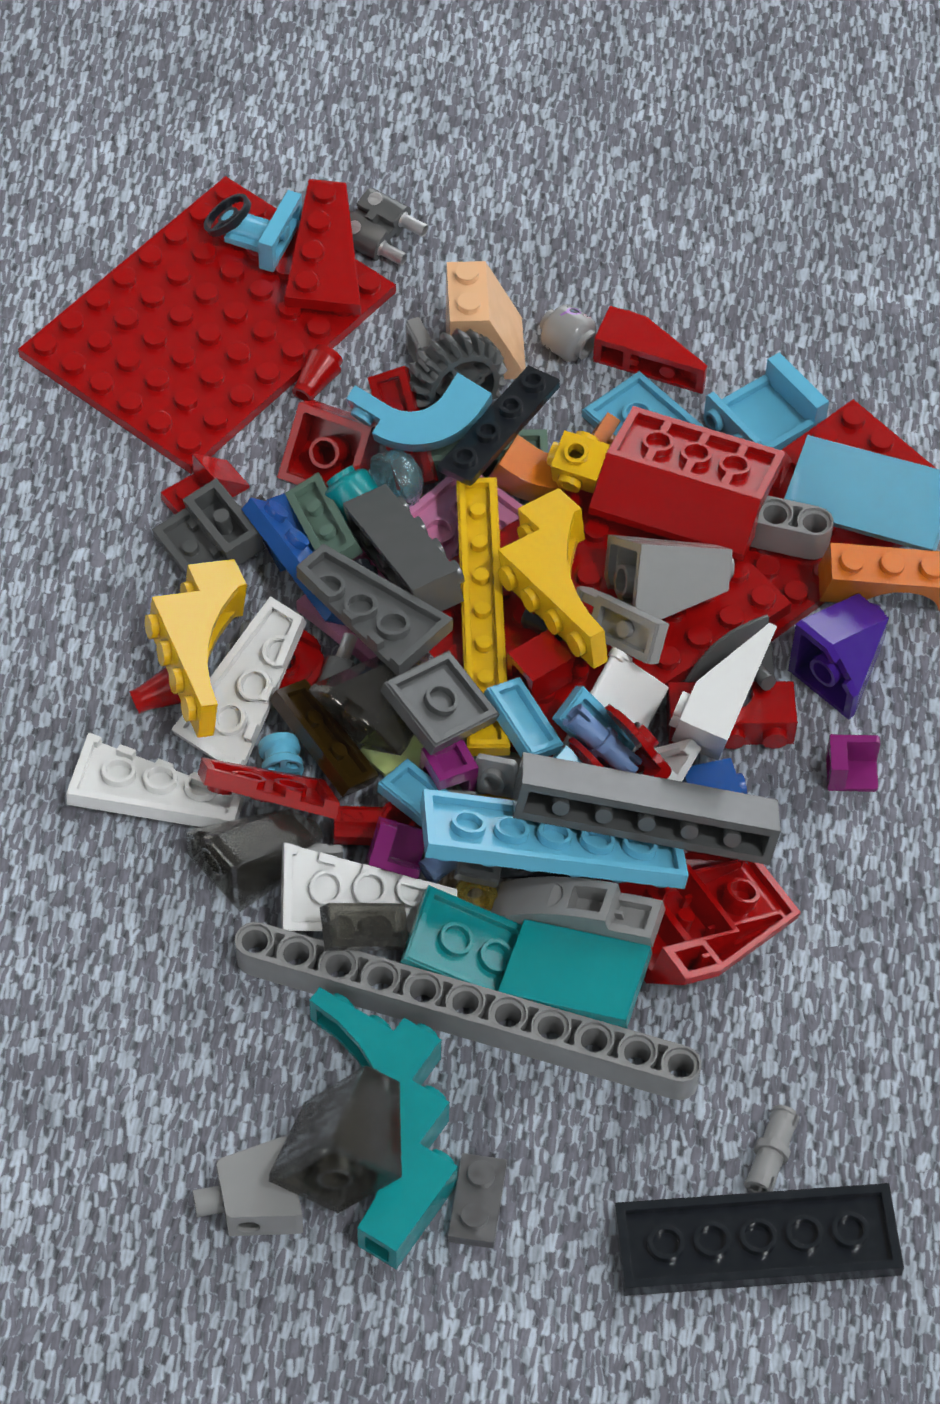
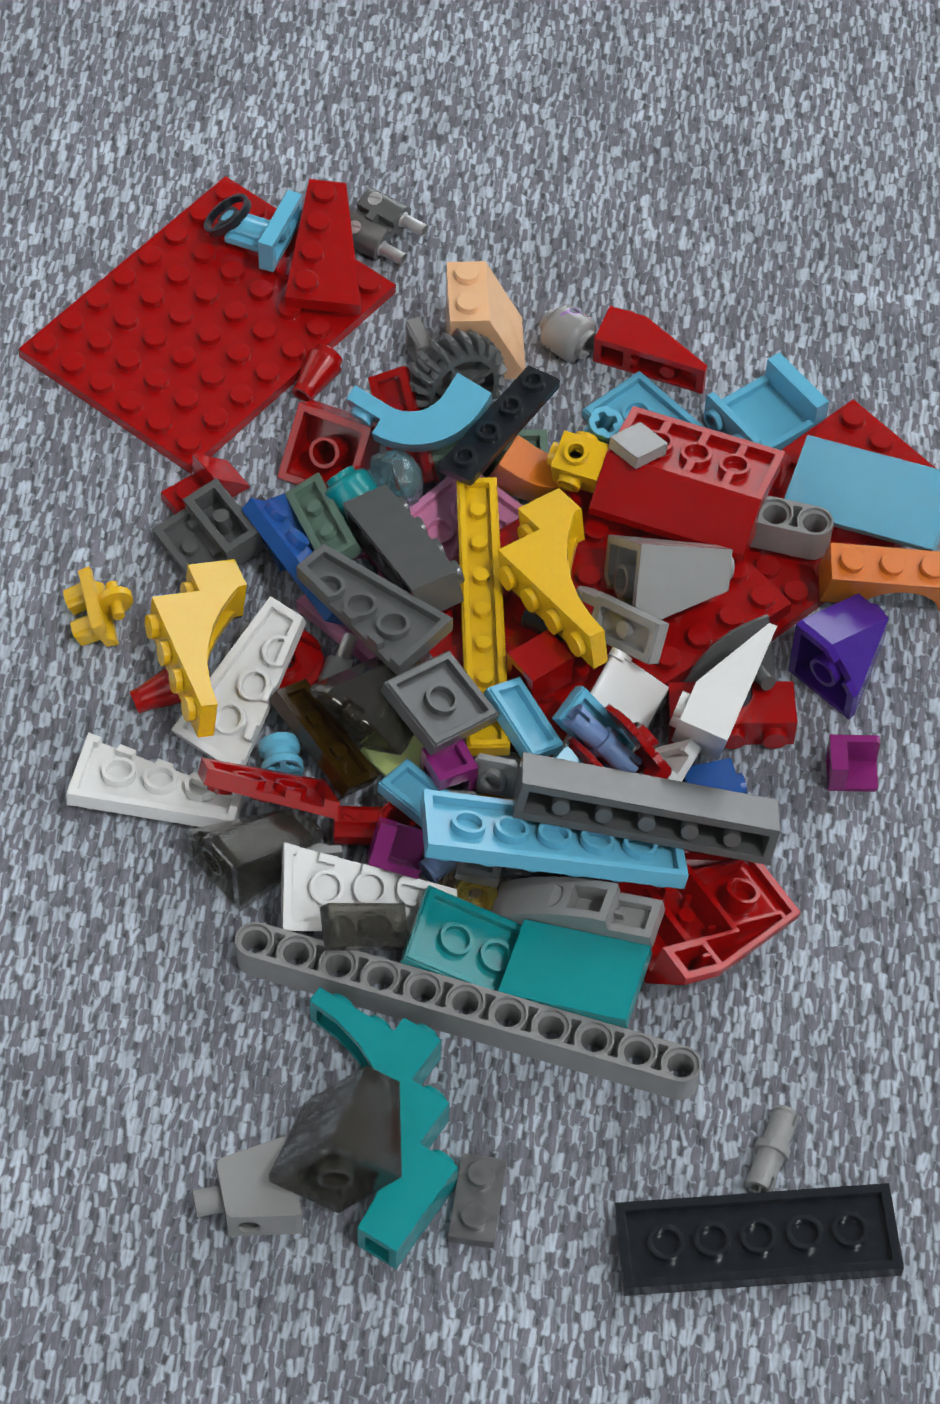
none -> yellow hips [63,566,134,647]
none -> medium azure bush [583,406,624,444]
none -> light grey tile [609,422,668,469]

